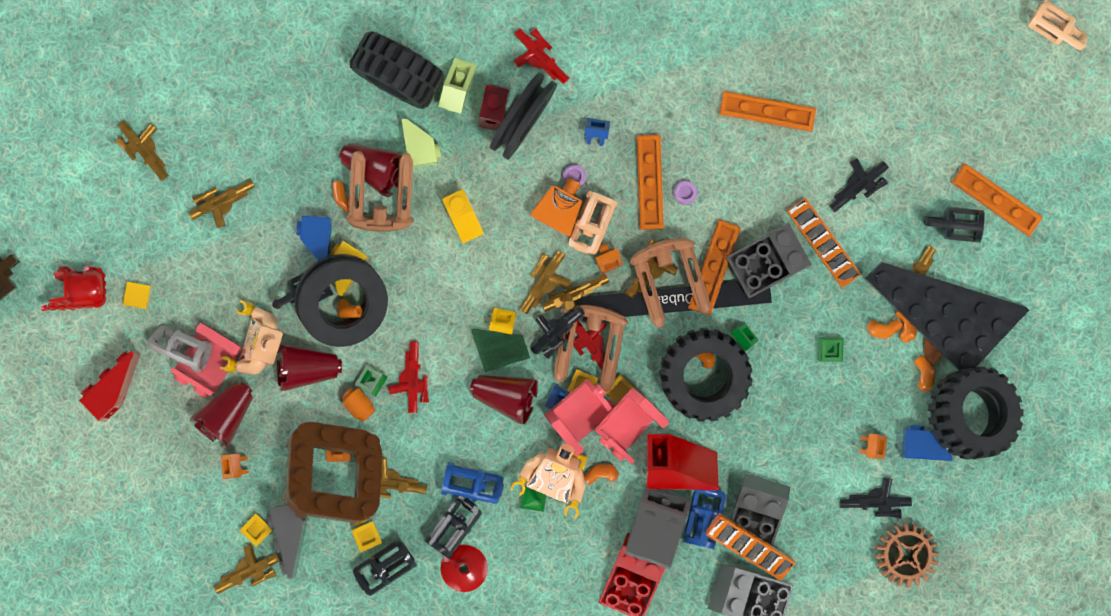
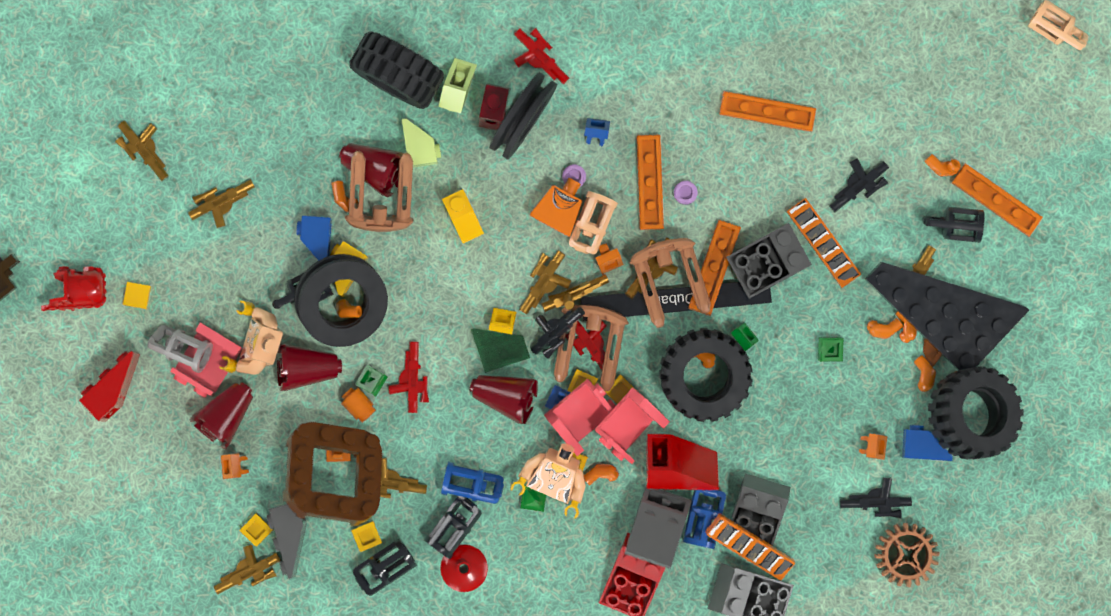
none -> orange arm [924,154,961,177]

